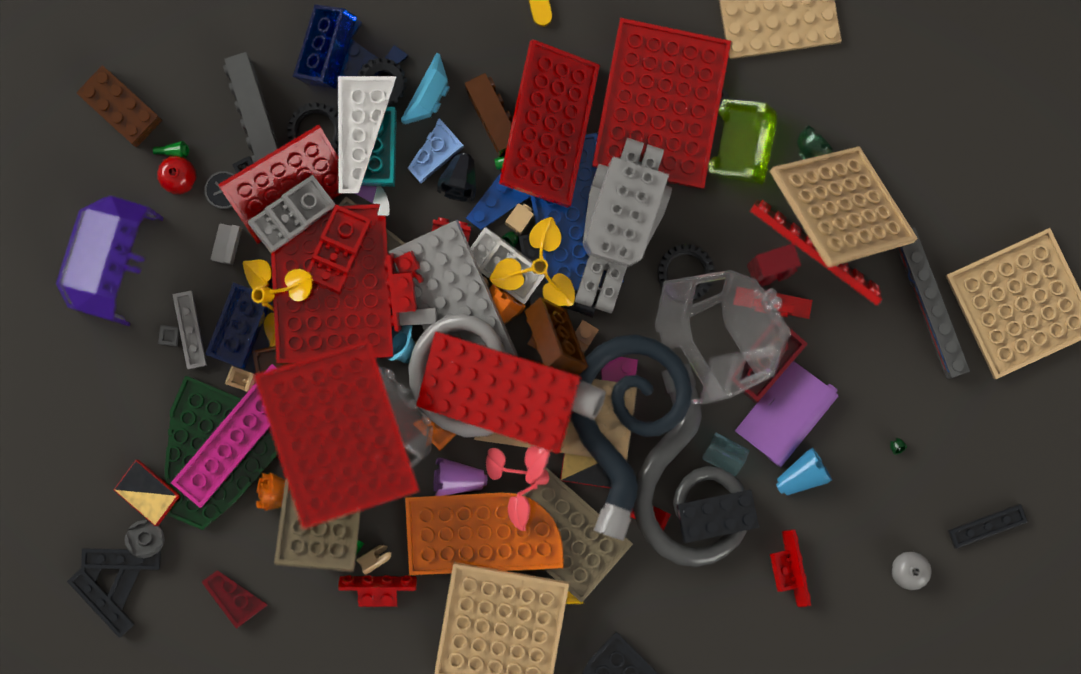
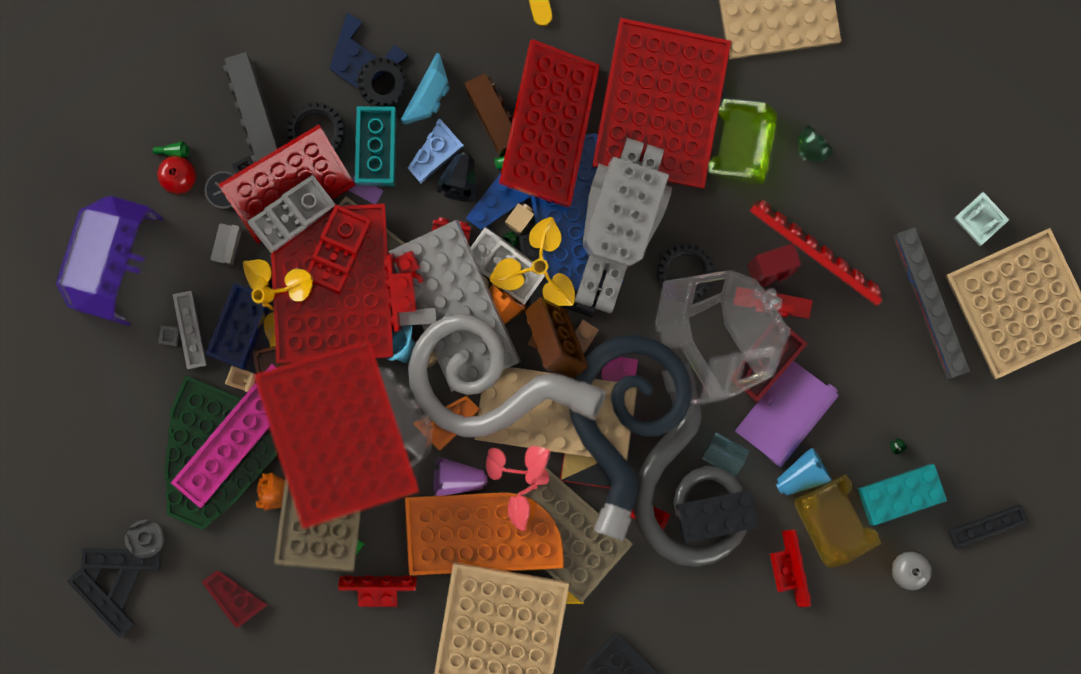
reddish brown brick [76,65,162,148] -> none
tile [114,460,181,526] -> none
clear blue brick [293,4,357,89] -> none
white wing [338,76,396,193] -> none
tan piece [356,545,391,575] -> none
white sticker [373,186,390,216] -> none
red plate [416,331,581,453] -> none
tan plate [770,146,918,267] -> none
none -> clear yellow windscreen [795,474,881,568]
none -> teal brick [857,464,947,526]
none -> light aqua plate [954,192,1009,246]

